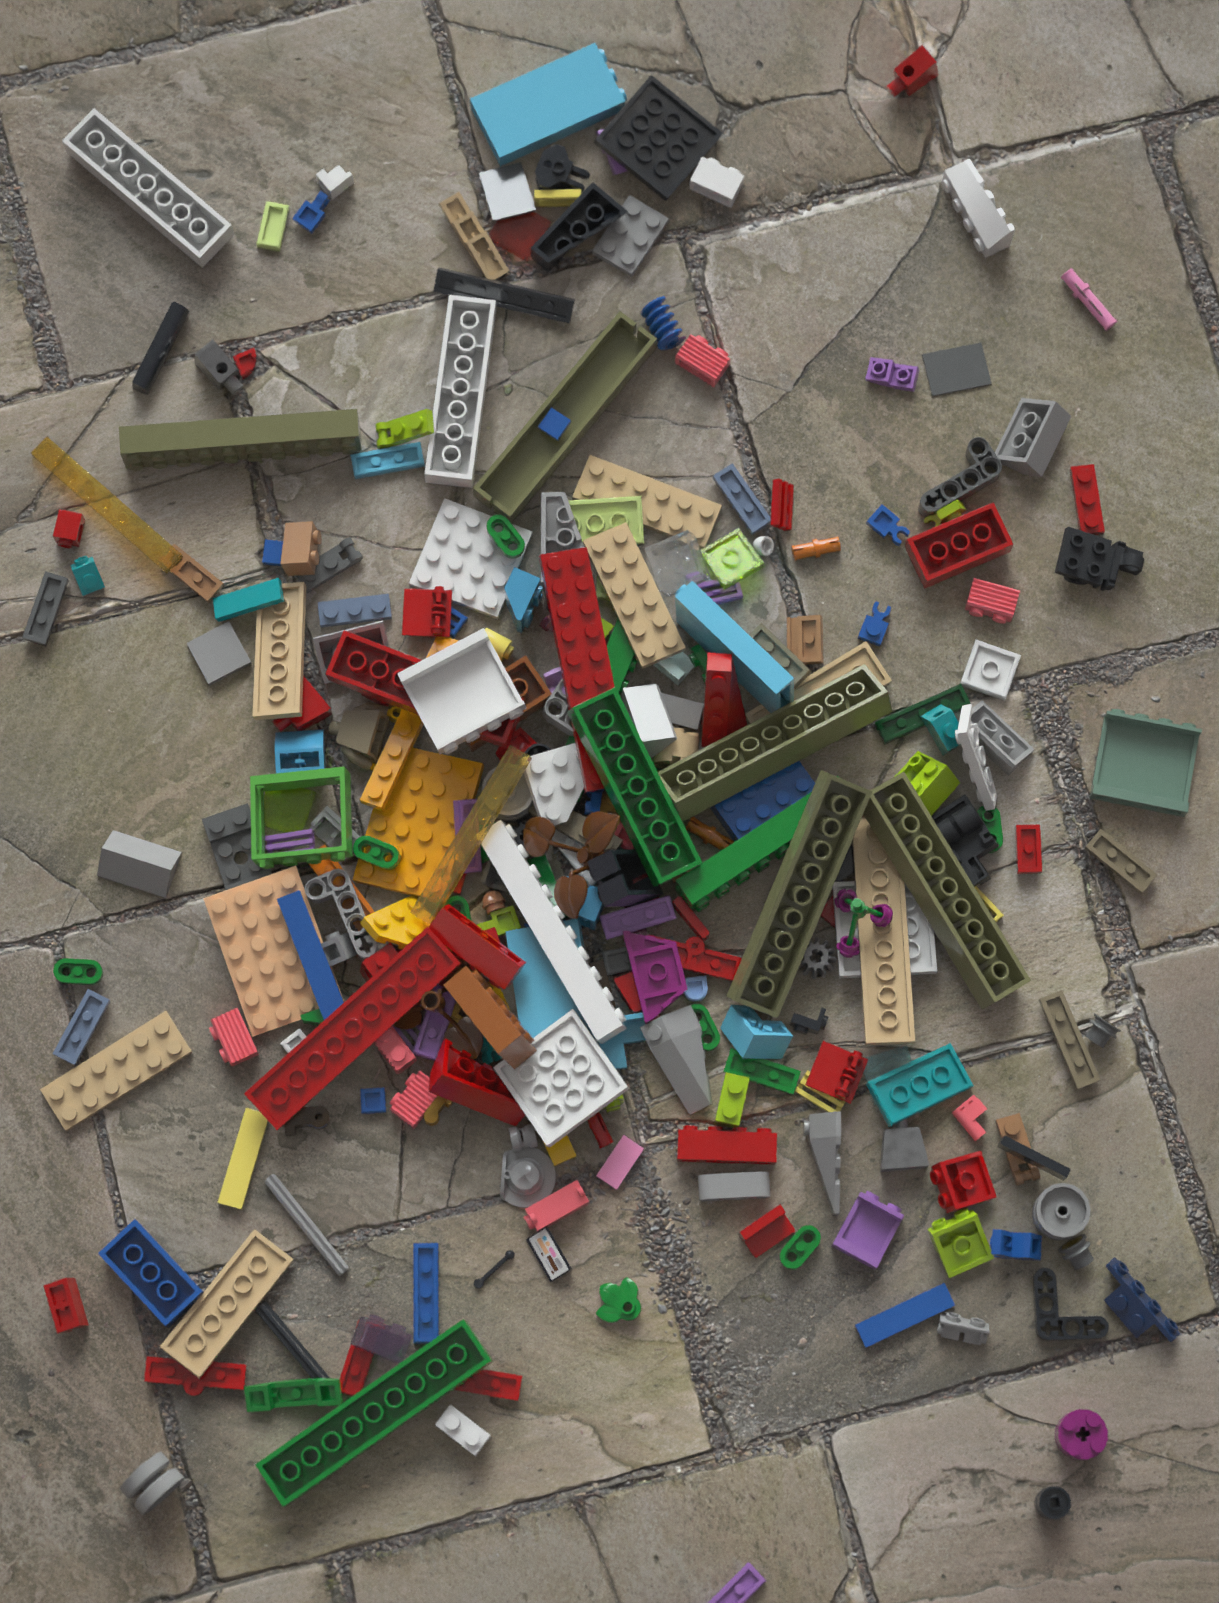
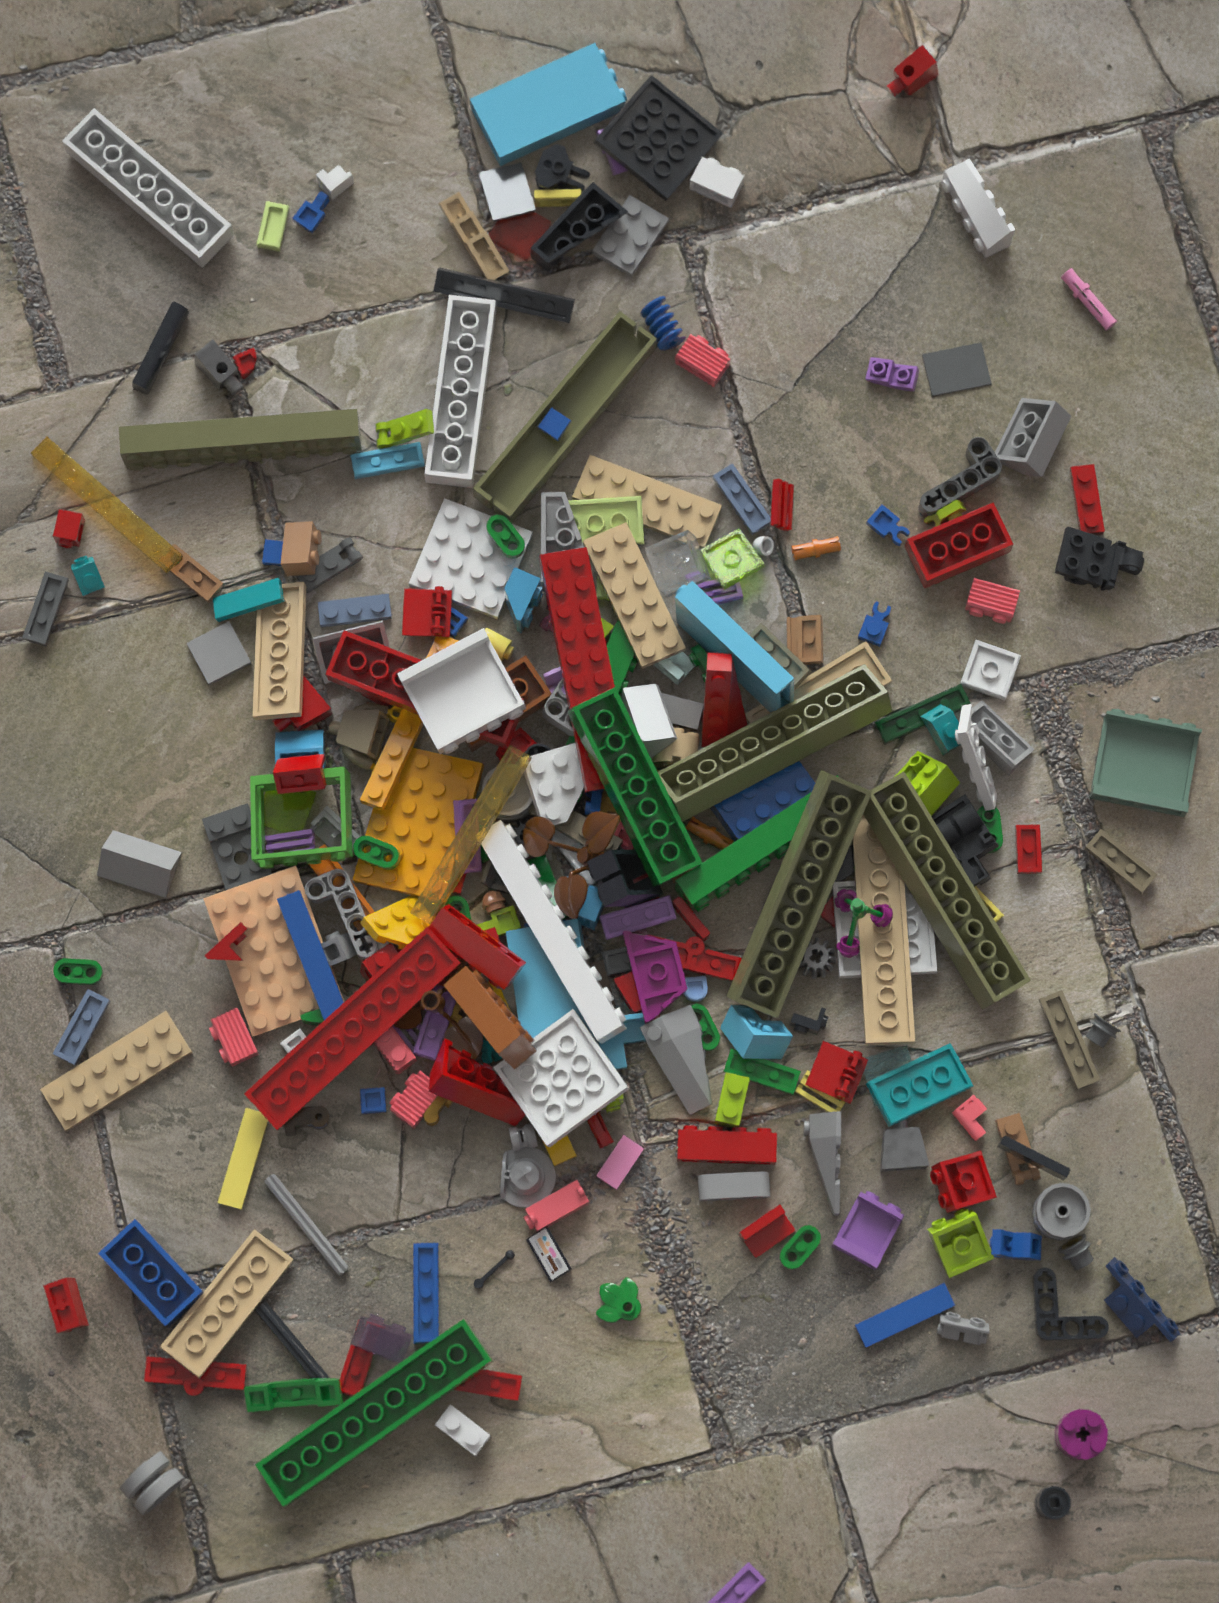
none -> red slope [204,922,248,961]
none -> red panel [273,754,326,794]

